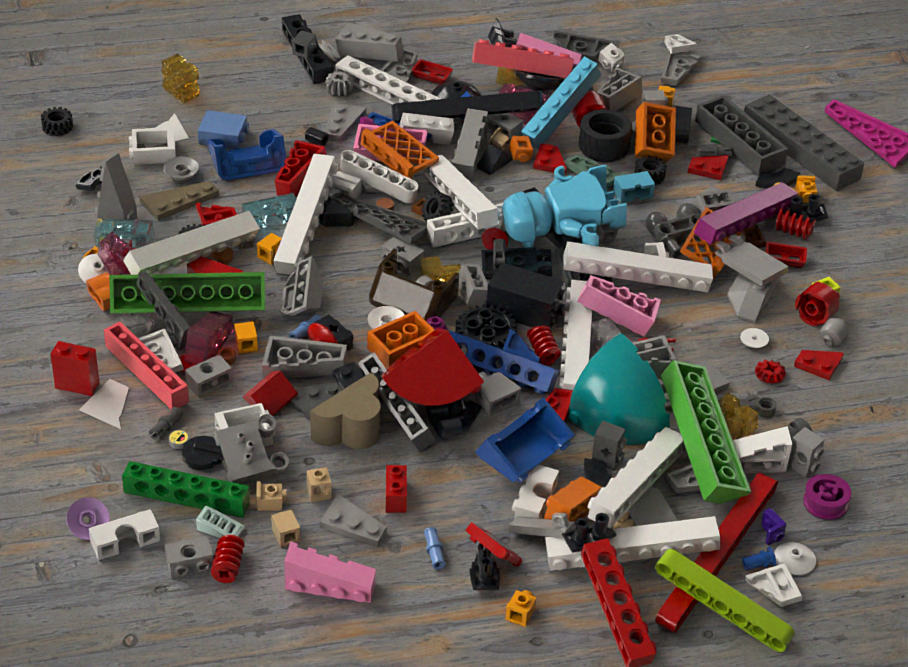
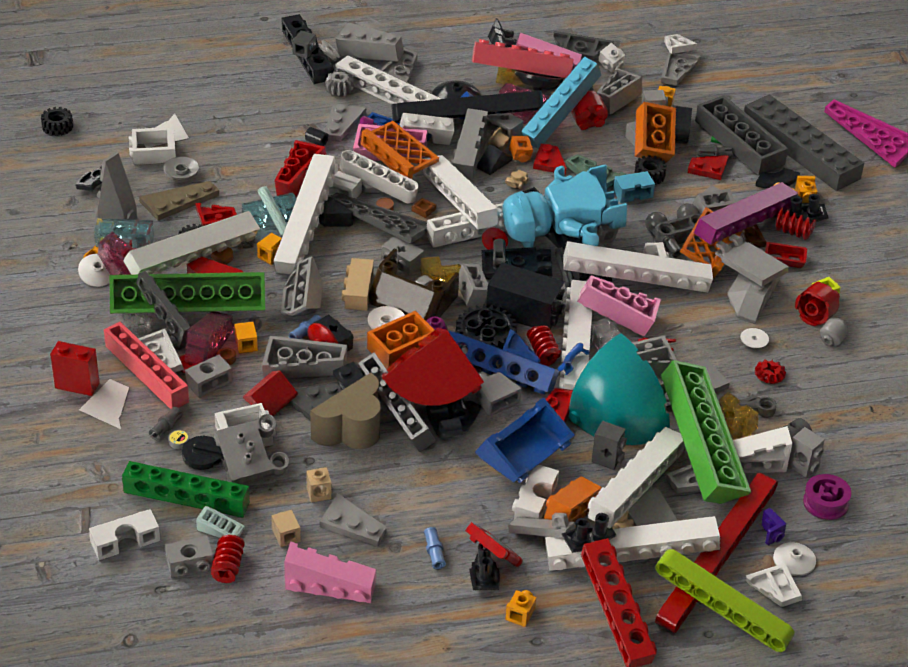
lavender dish [66,497,109,540] -> none
orange brick [86,272,110,311] -> none
clear yellow brick [161,53,200,103] -> none
medium blue brick [198,110,250,149] -> none
blue windscreen [207,129,286,180] -> none
tan brick [257,481,287,511] -> none
red brick [385,465,407,513] -> none
red piece [412,59,453,84] -> none
black tyre [421,191,454,222] -> none
black tyre [579,109,632,162] -> none
black tile [584,458,614,488] -> none
blue pin [742,547,776,571] -> none
red wing [794,350,844,380] -> none
none -> light aqua axle [258,186,287,236]
none -> tan brick [342,258,374,311]
none -> tan piece [505,170,529,189]
none -> blue piece [558,343,590,375]

